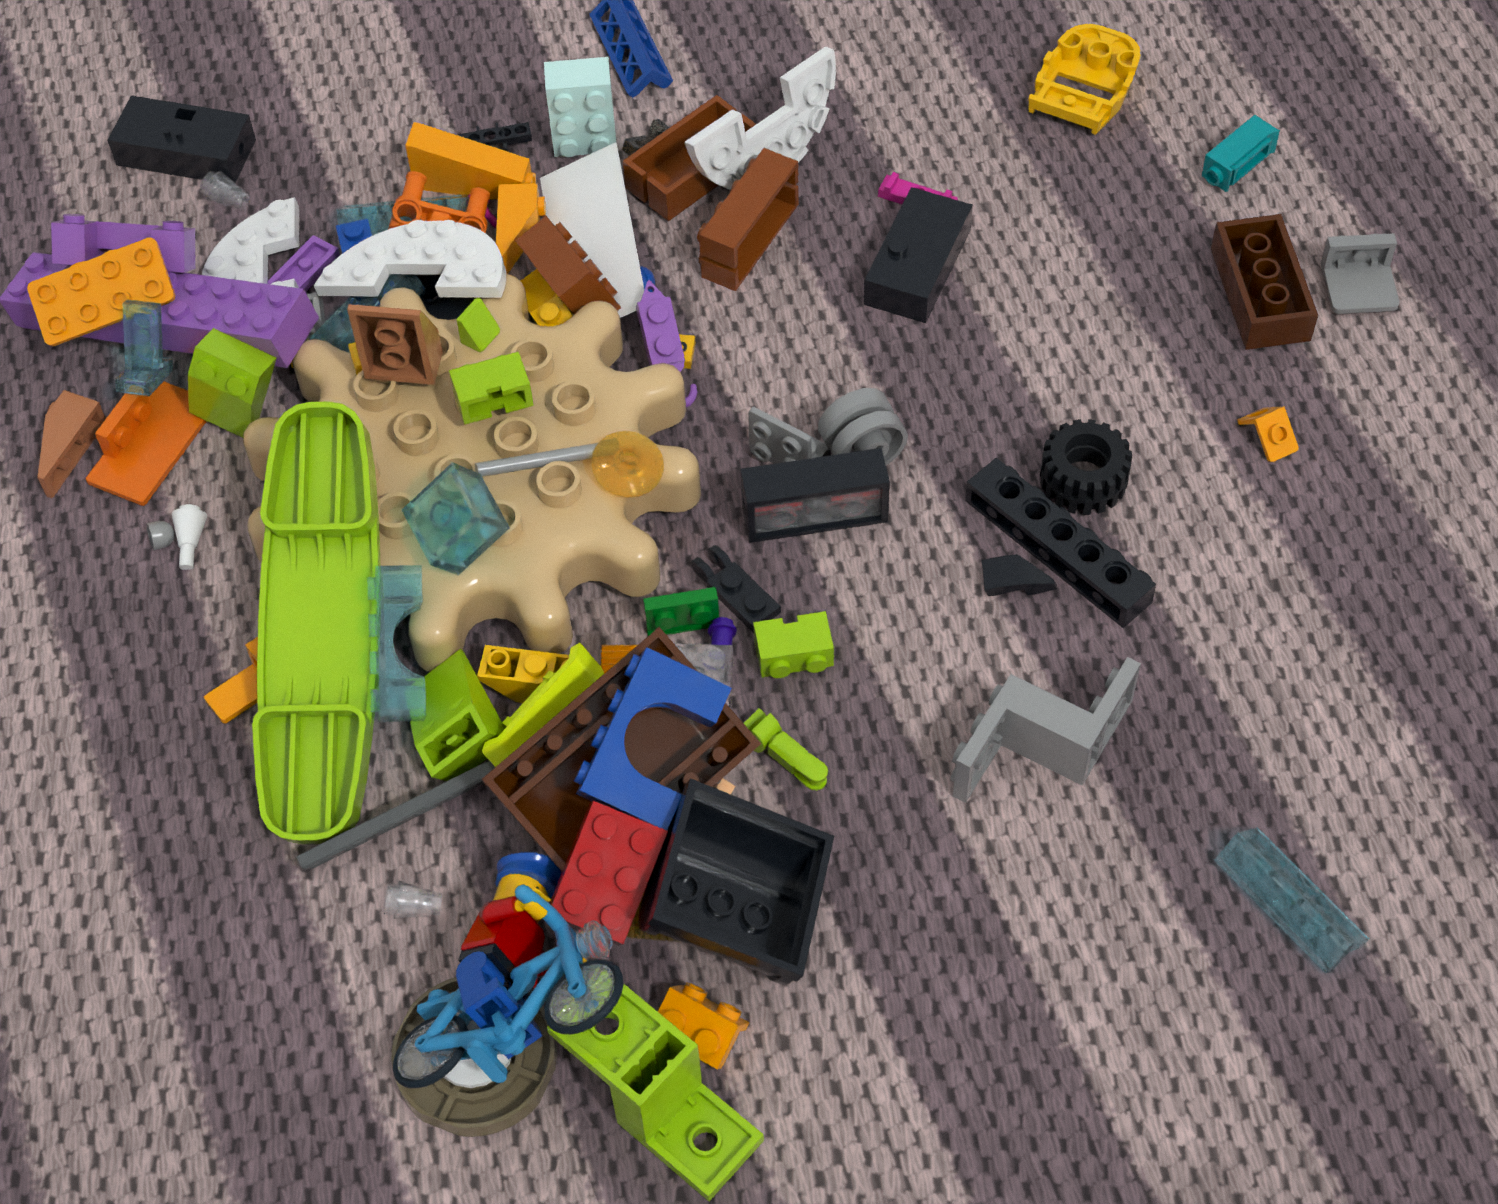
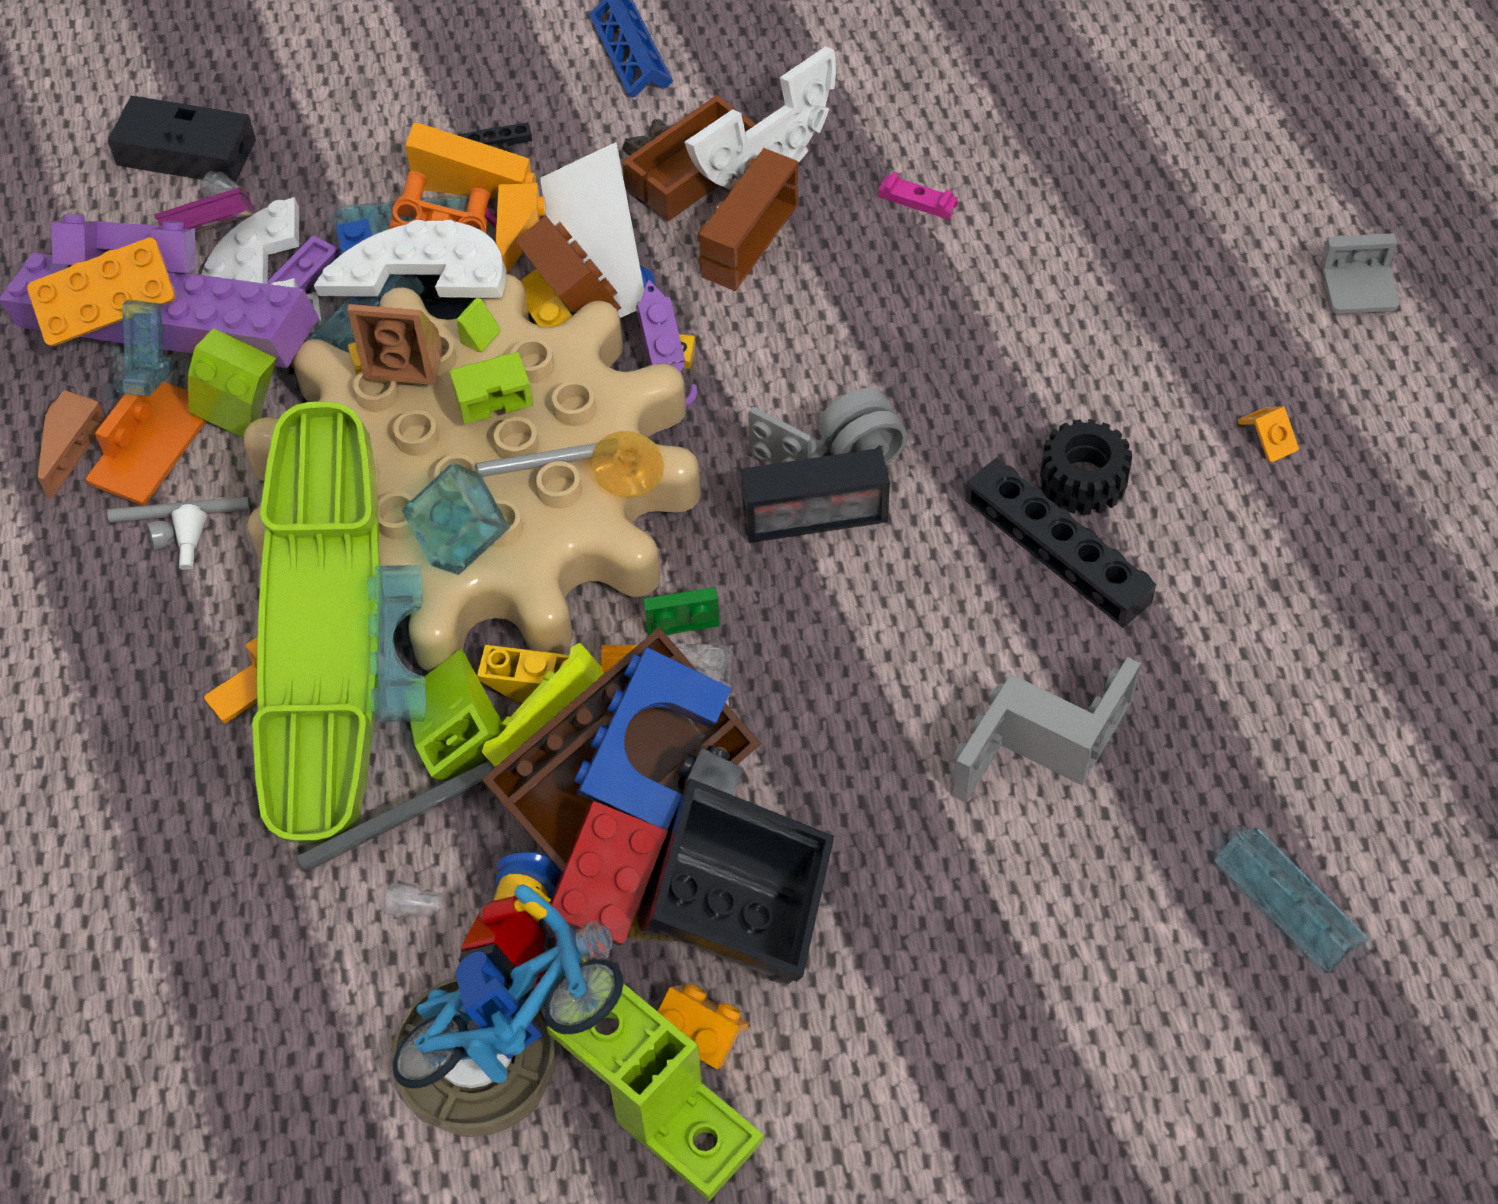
light aqua brick [544,57,617,157] -> none
black hinge [690,545,781,633] -> none
dark purple pin [708,617,737,666] -> none
lime piece [744,708,828,791] -> none
lime brick [753,611,834,678] -> none
black brick [864,187,973,323] -> none
black slope [982,554,1057,596] -> none
yellow slope [1029,24,1141,135] -> none
teal window [1201,115,1280,192] -> none
reddish brown brick [1211,214,1318,350] -> none
none -> light grey bar [107,496,250,523]
none -> magenta piece [154,188,255,233]
none -> black brick [678,745,744,795]

